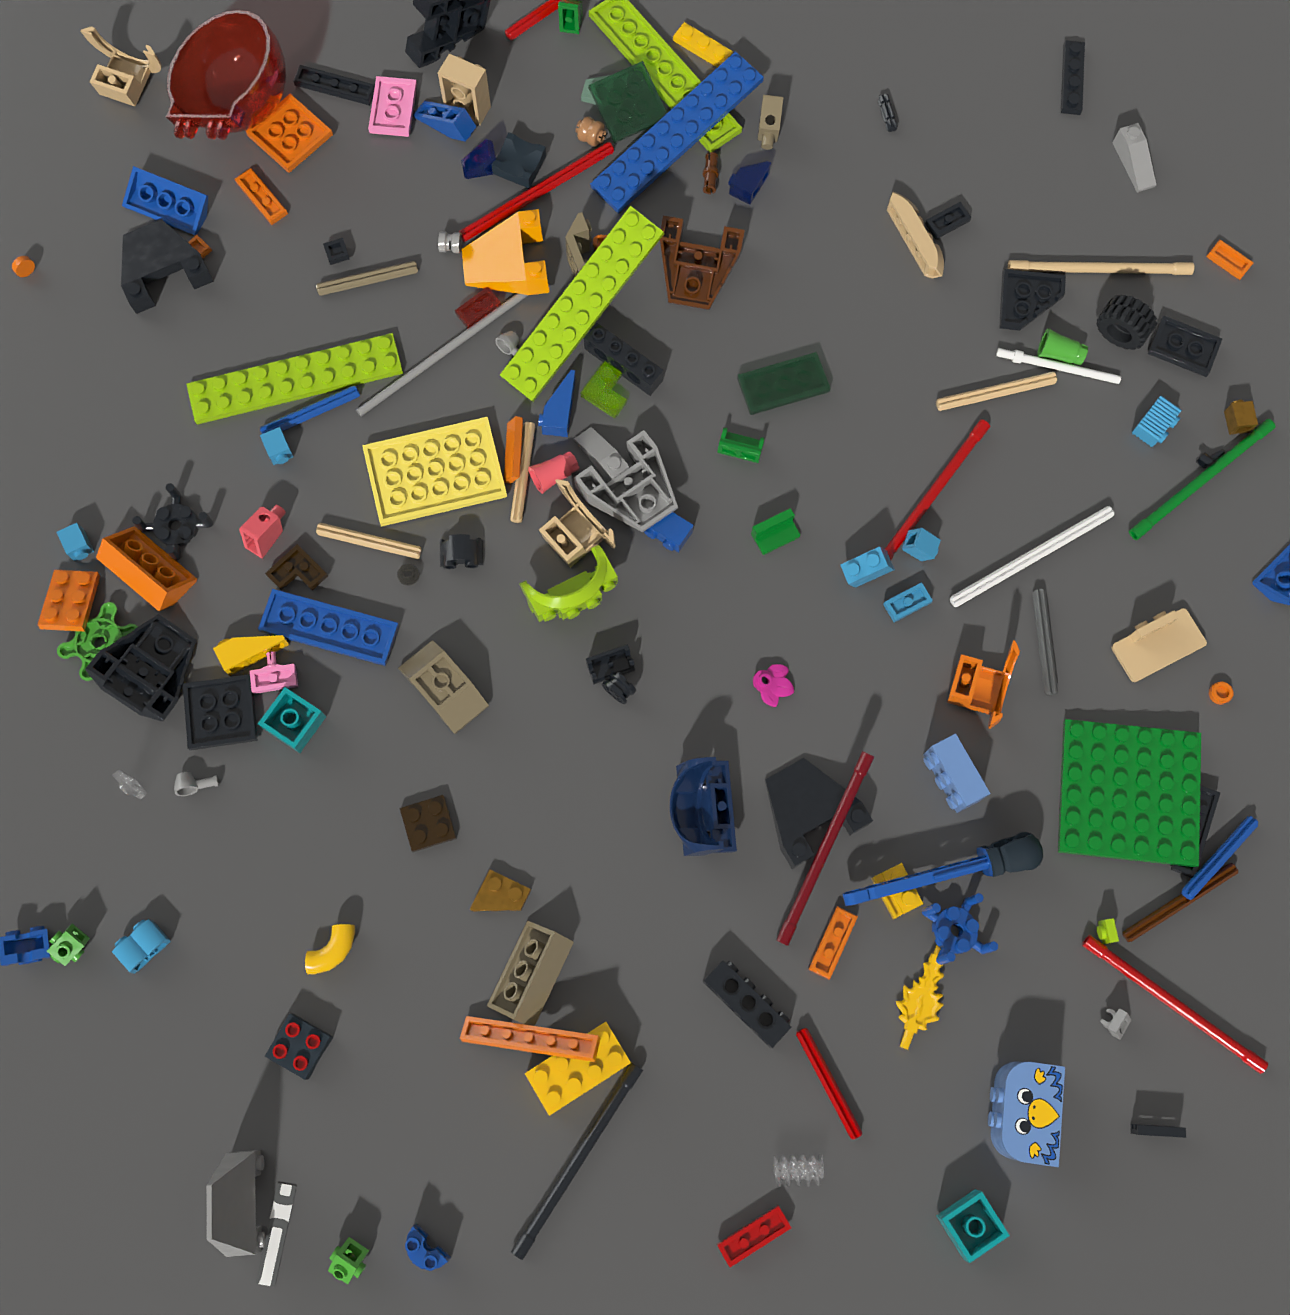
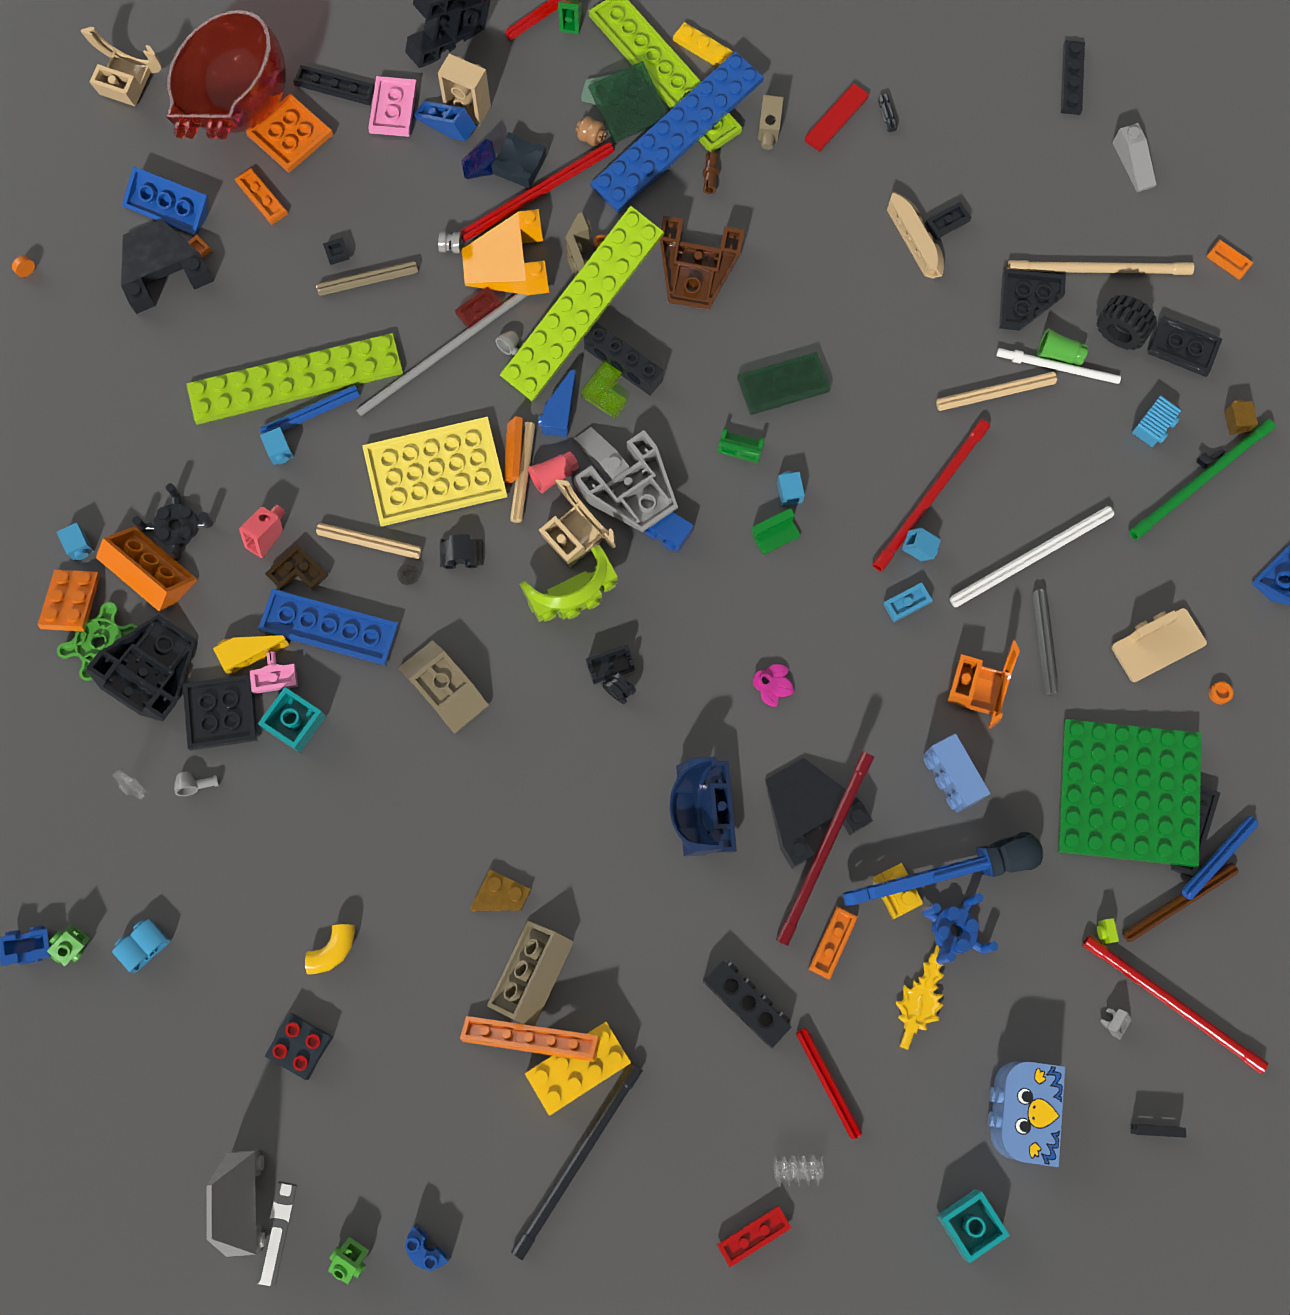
dark brown plate [399,795,457,852] -> none
clear blue slope [728,161,771,205] -> none
dark azure brick [840,546,895,588] -> none
none -> dark azure brick [776,471,805,507]
none -> red tile [804,83,869,152]

